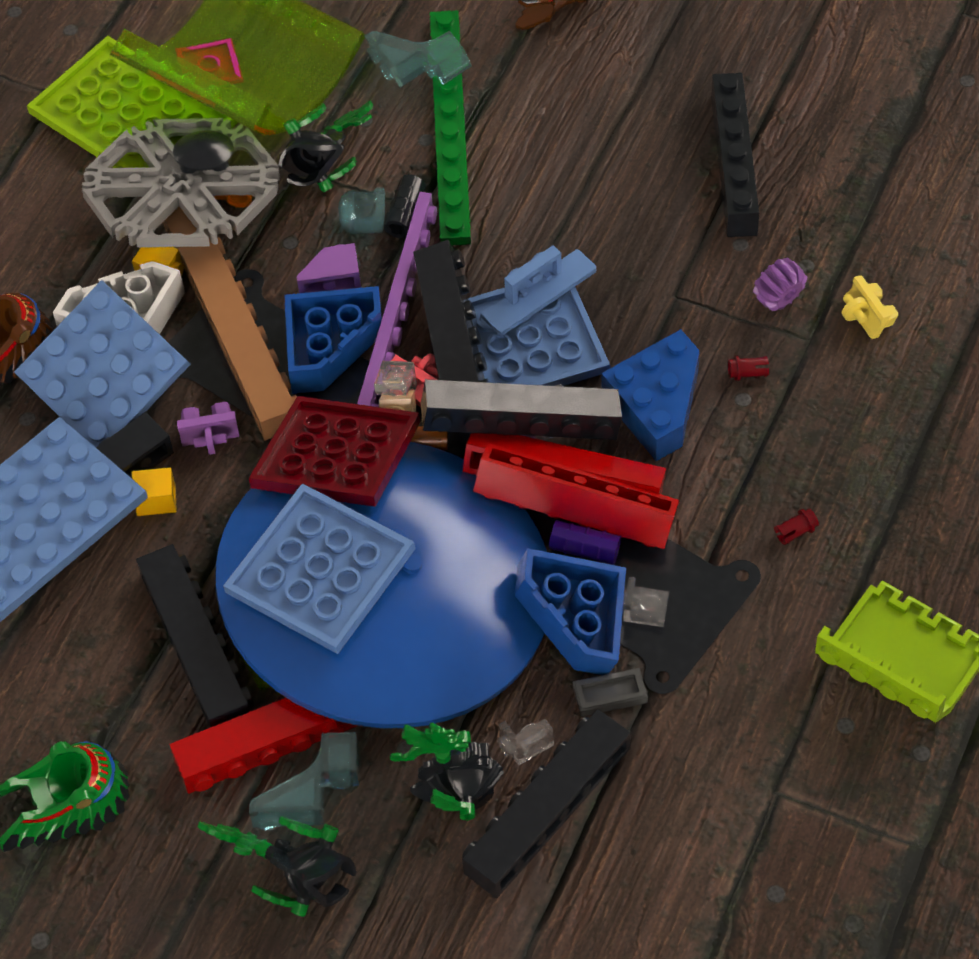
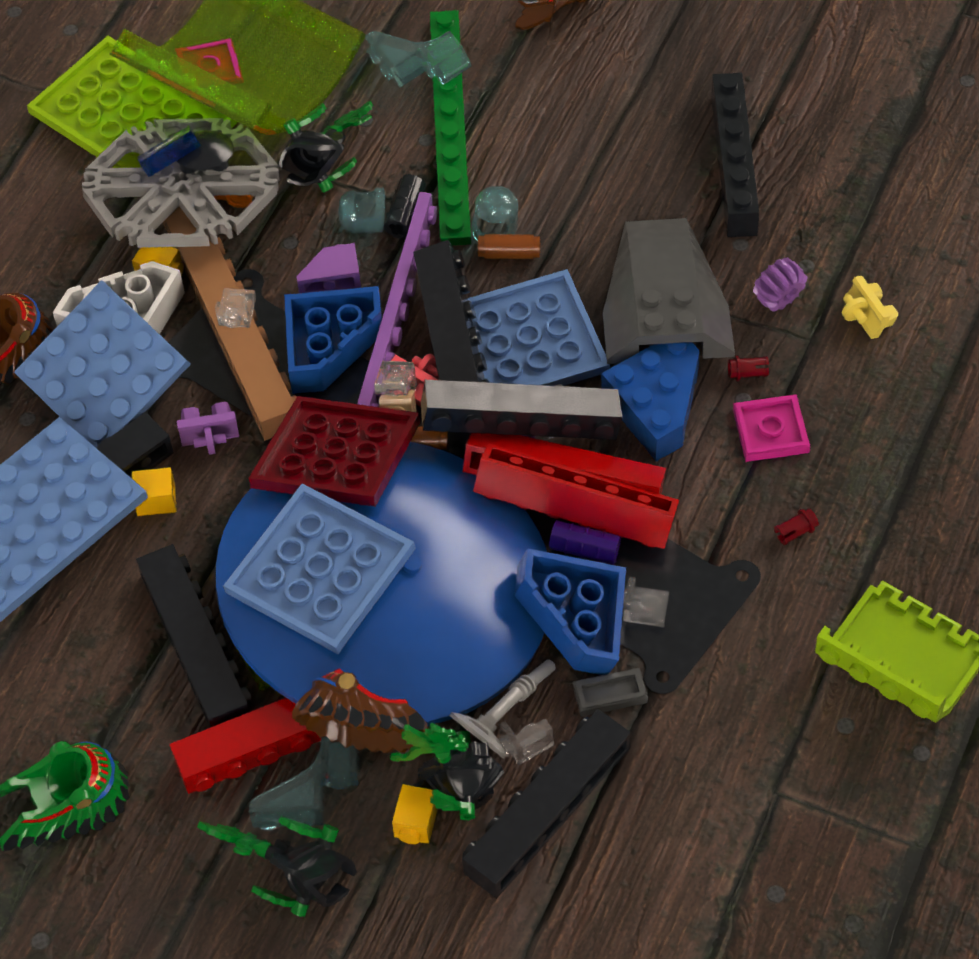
medium blue bracket [482,246,596,336] -> none
none -> clear blue slope [138,125,201,177]
none -> clear bracket [215,288,256,328]
none -> reddish brown piece [292,668,428,753]
none -> yellow brick [392,784,438,844]
none -> light grey dish [449,660,556,759]
none -> clear light blue helmet [472,186,519,241]
none -> dark orange piece [478,234,540,259]
none -> dark grey wedge [603,218,735,364]
none -> dark pink tile [733,394,810,462]

